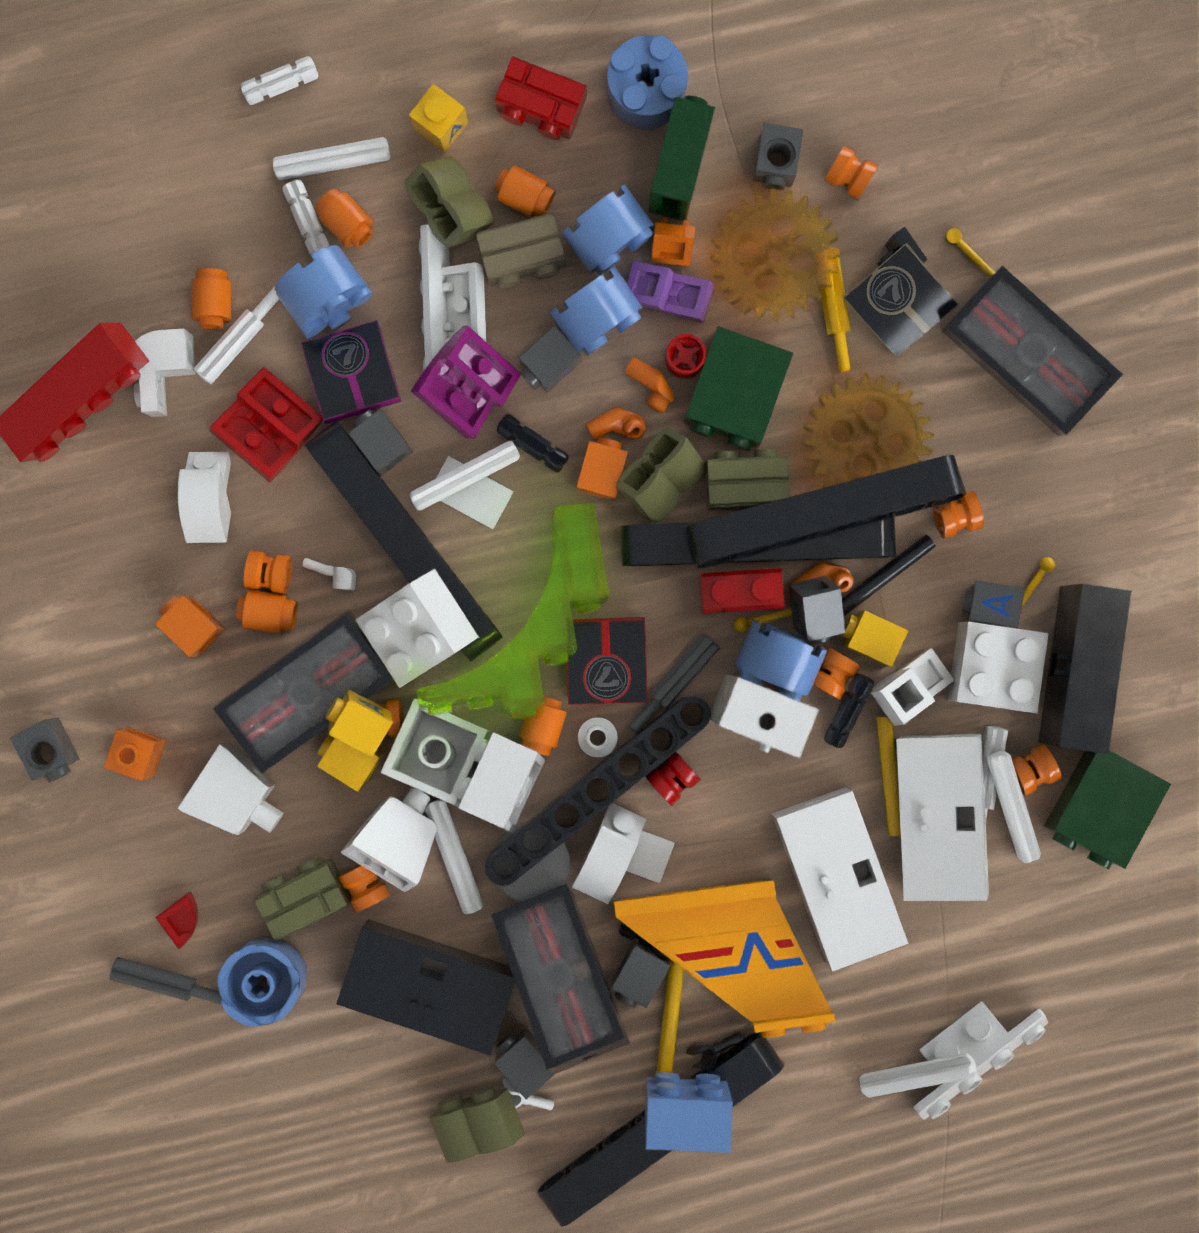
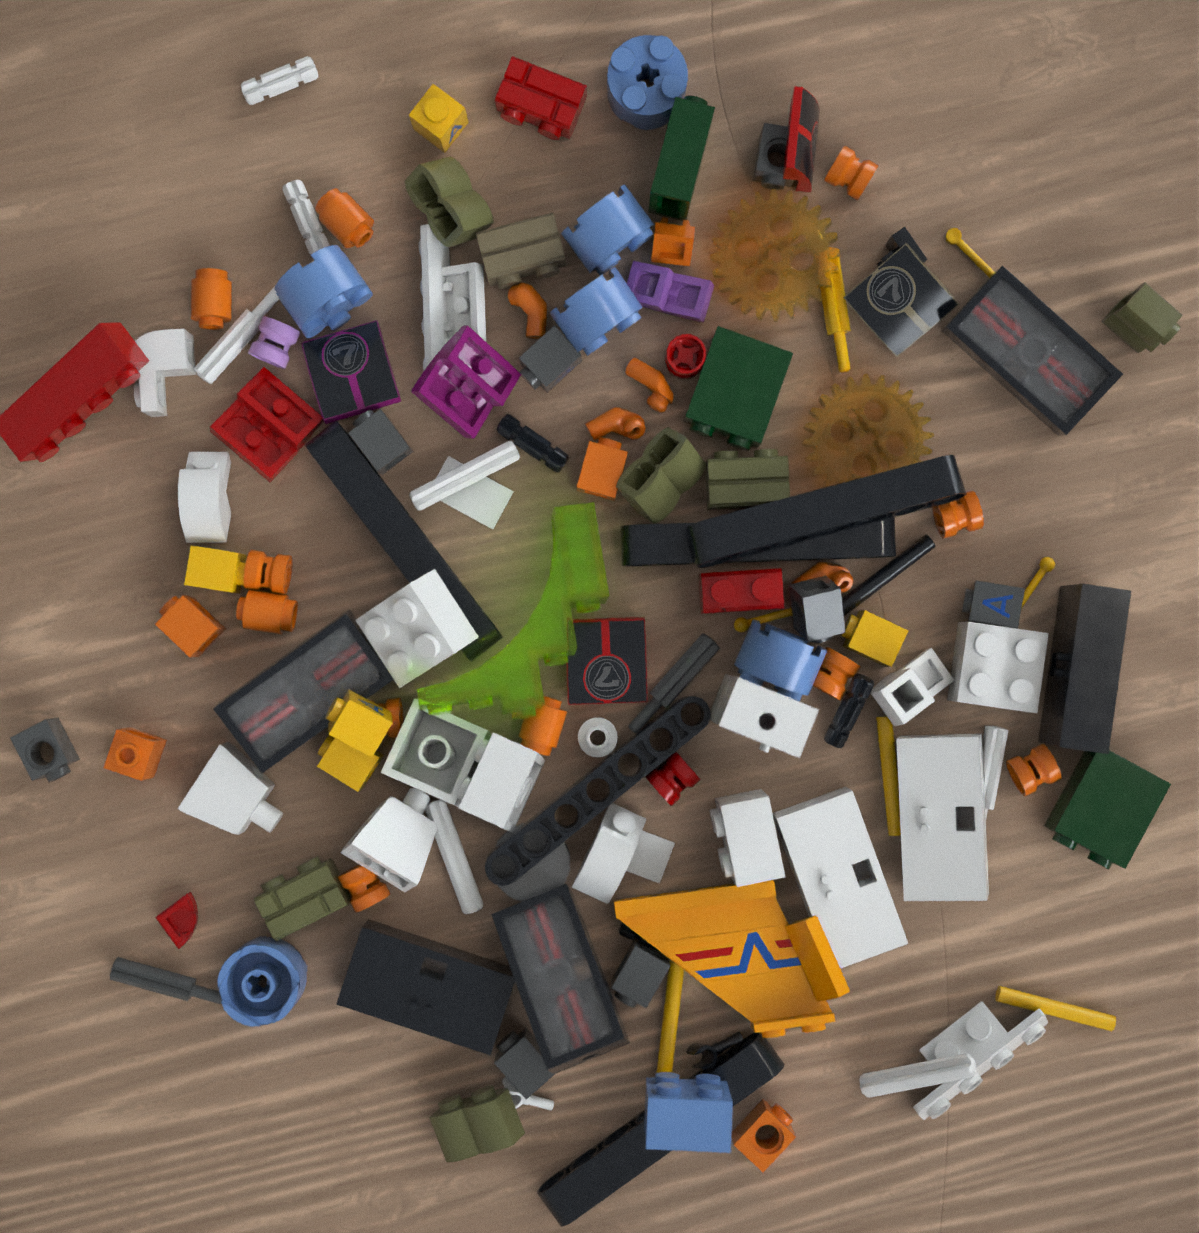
white axle [273,137,390,180] -> none
white hand [302,558,356,590] -> none
orange brick [494,165,556,218] -> none
white axle [987,751,1041,863] -> none
none -> yellow brick [184,545,247,594]
none -> lavender wheel [248,316,300,369]
none -> orange arm [507,283,548,339]
none -> white brick [710,789,785,887]
none -> orange brick [731,1099,796,1173]
none -> slope [783,86,820,193]
none -> light orange tile [784,915,850,1002]
none -> yellow bar [995,986,1116,1032]
none -> olive brick [1102,282,1183,353]

